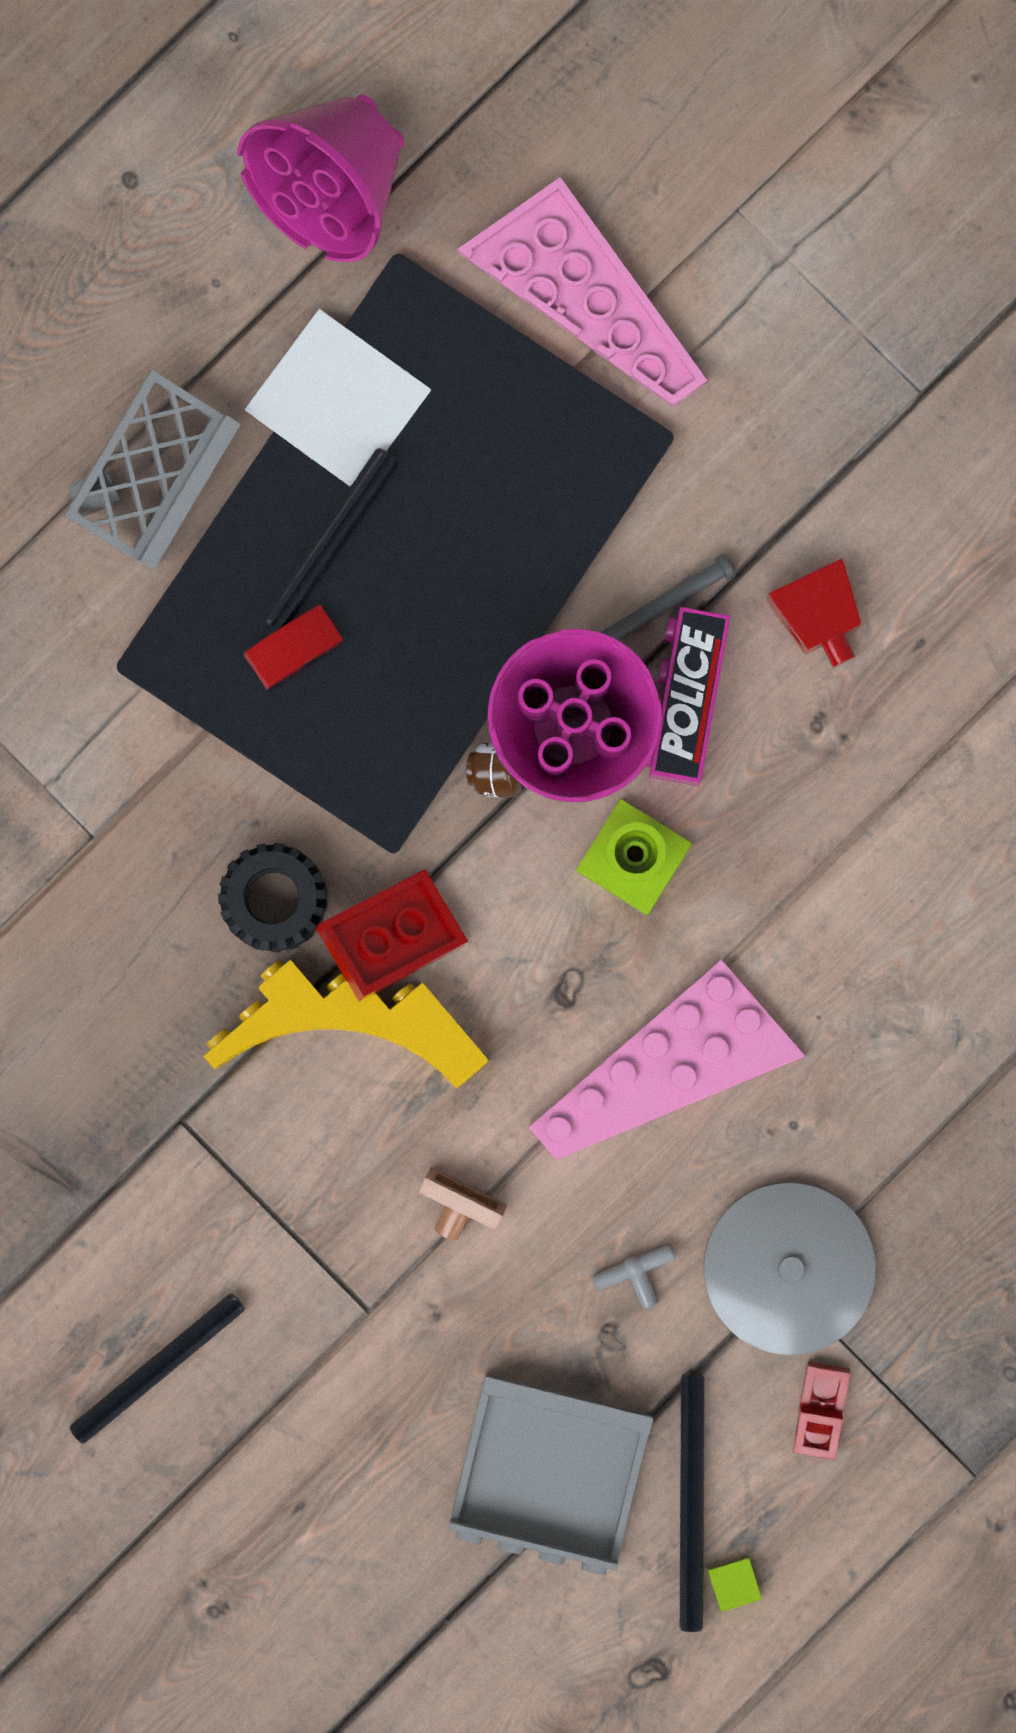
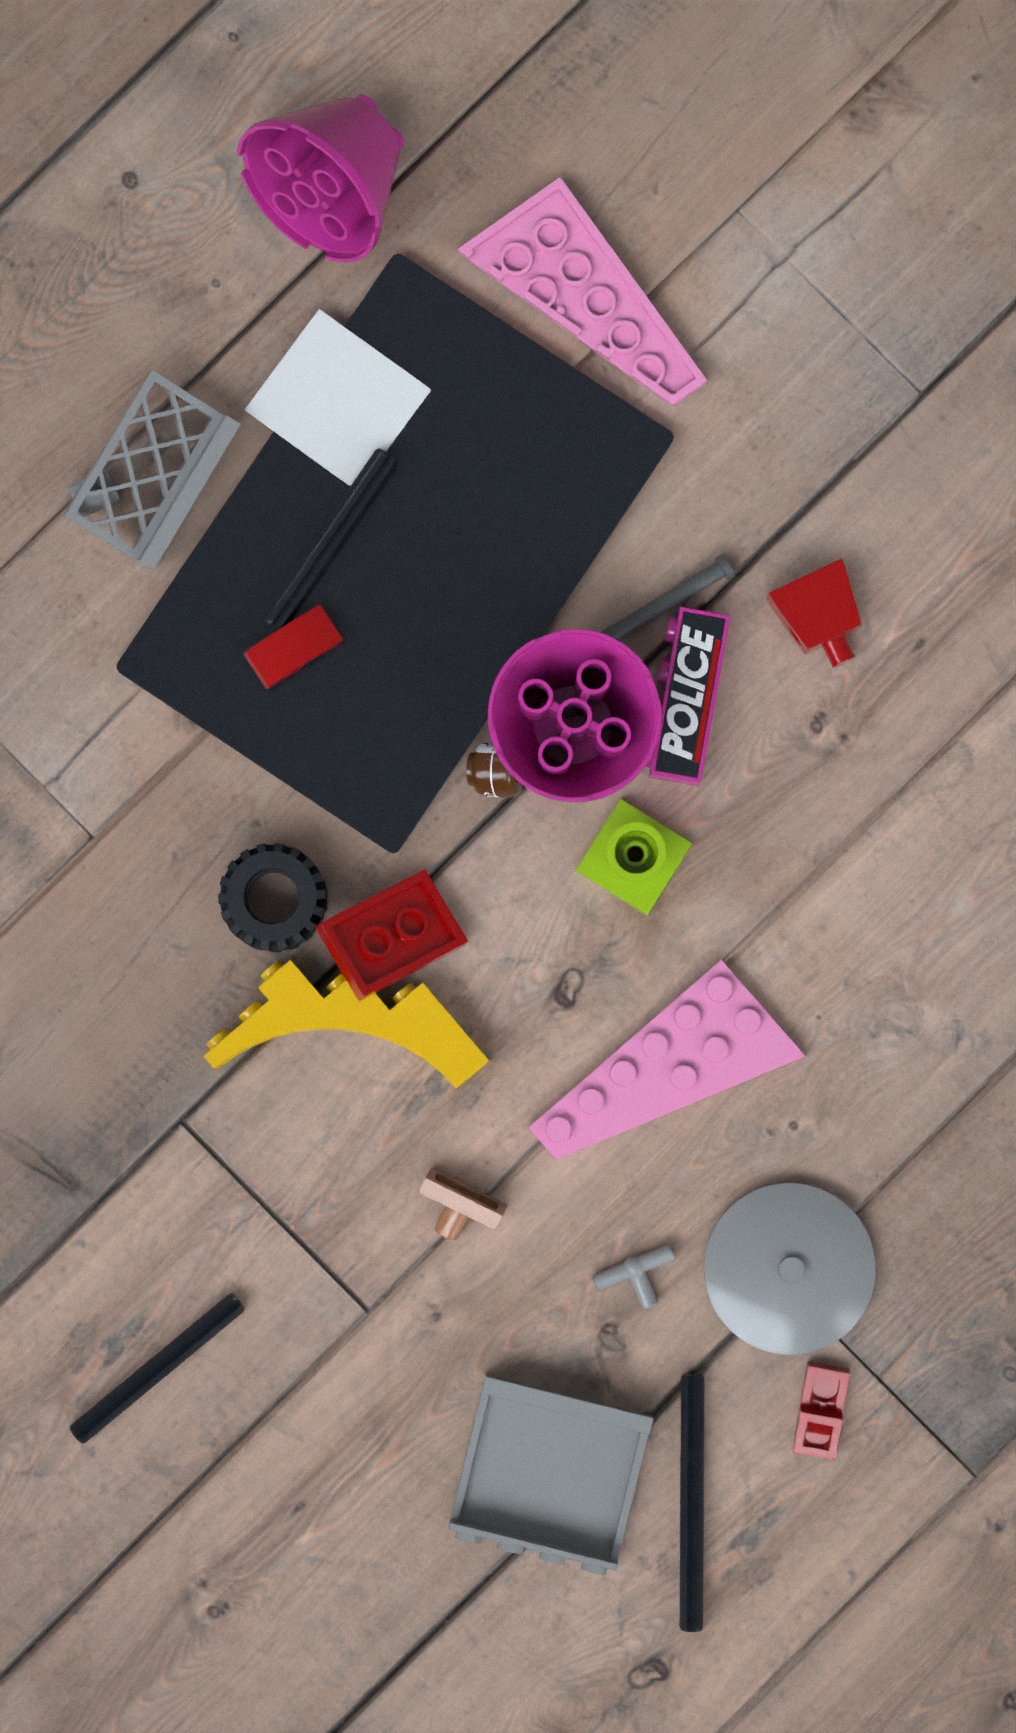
lime tile [708,1556,762,1612] -> none

